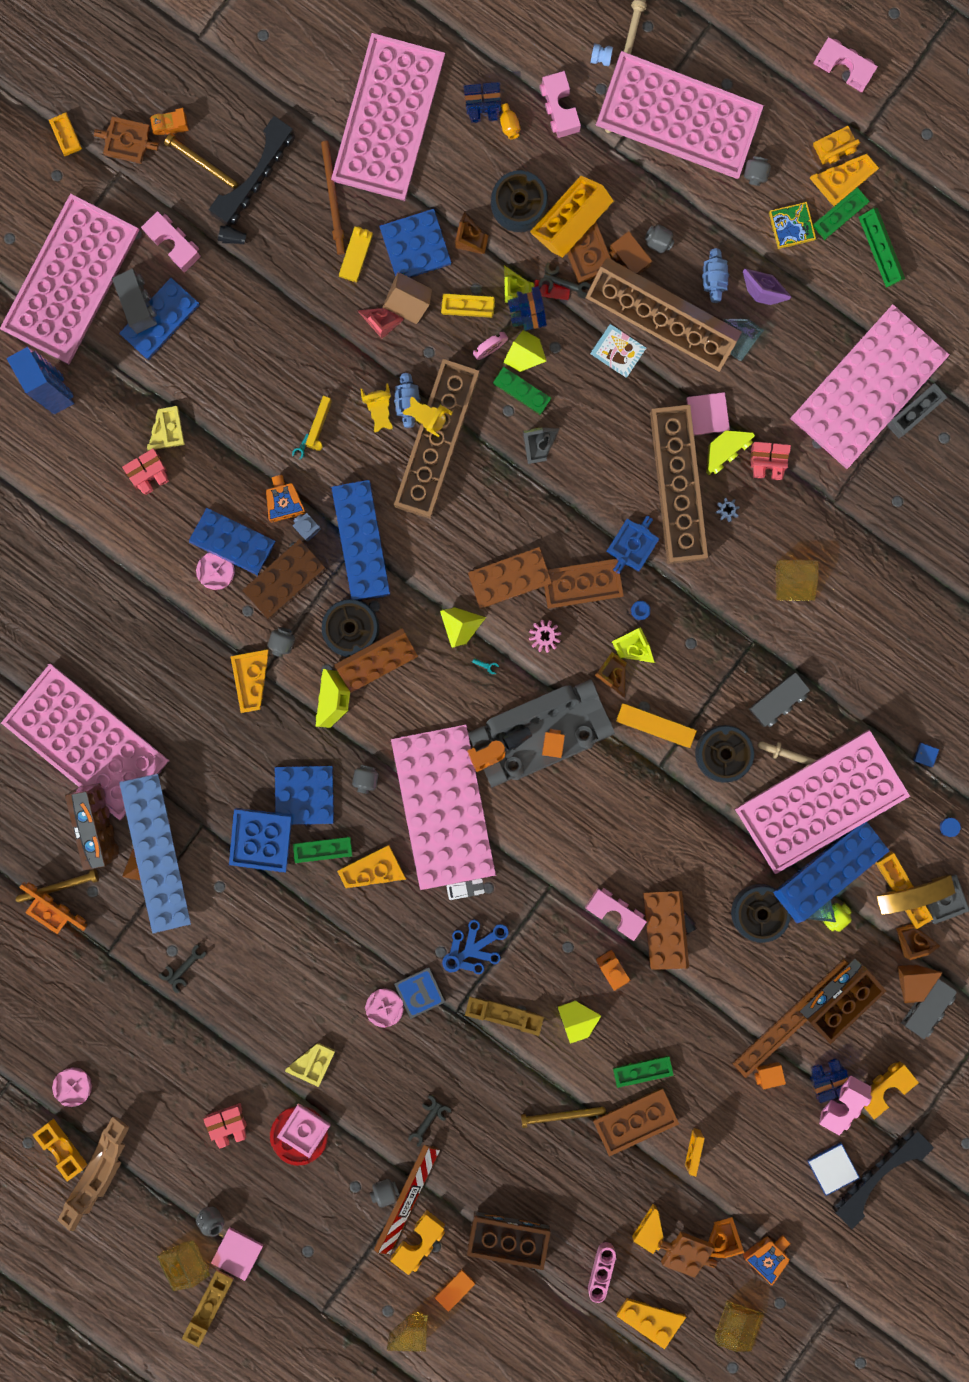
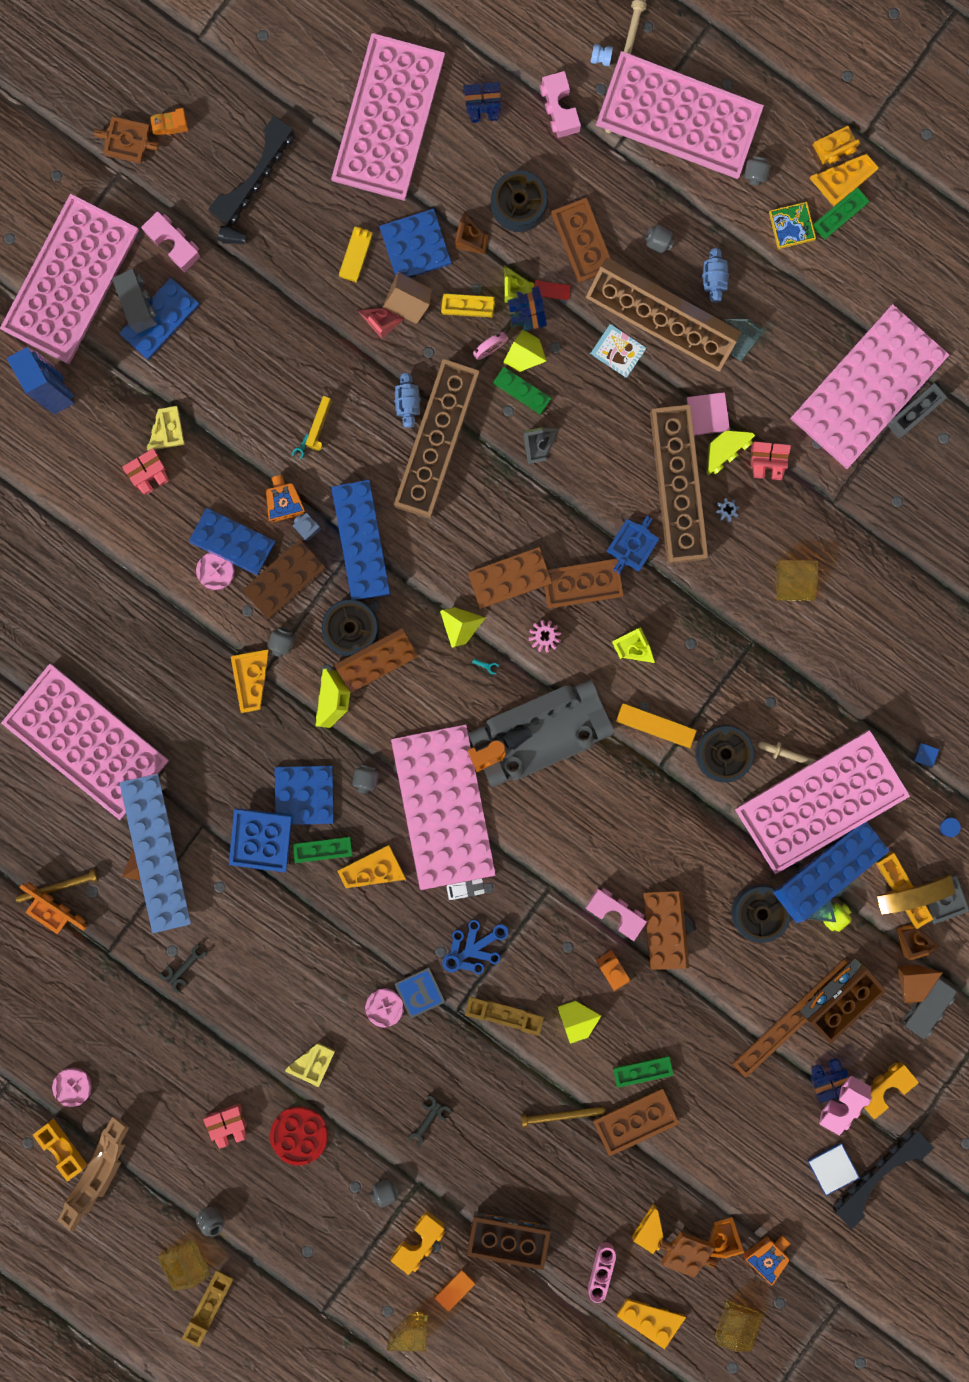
light orange plate [49,113,82,156] -> none
brick [65,783,119,870] -> none
pearl gold bar [164,133,238,189] -> none
bright pink tile [211,1227,263,1281] -> none
bright pink tile [277,1103,331,1158] -> none
dark orange bar [321,141,345,255] -> none
yellow hair [360,383,393,432] -> none
tile [374,1145,440,1255] -> none
yellow hair [403,397,453,437] -> none
light orange plant [500,103,521,140] -> none
light orange slope [530,176,614,258] -> none
pearl dark grey bar [538,262,590,299] -> none
orange brick [542,729,565,758] -> none
dark orange slope [594,652,627,698] -> none
dark orange brick [609,231,652,275] -> none
blue tile [631,601,650,620] -> none
light orange tile [685,1128,704,1177] -> none
medium lavender slope [743,269,791,305] -> none
dark grey brick [748,672,810,727] -> none
orange brick [754,1062,786,1089] -> none
bright pink arch [813,37,878,92] -> none
green plate [859,208,905,288] -> none

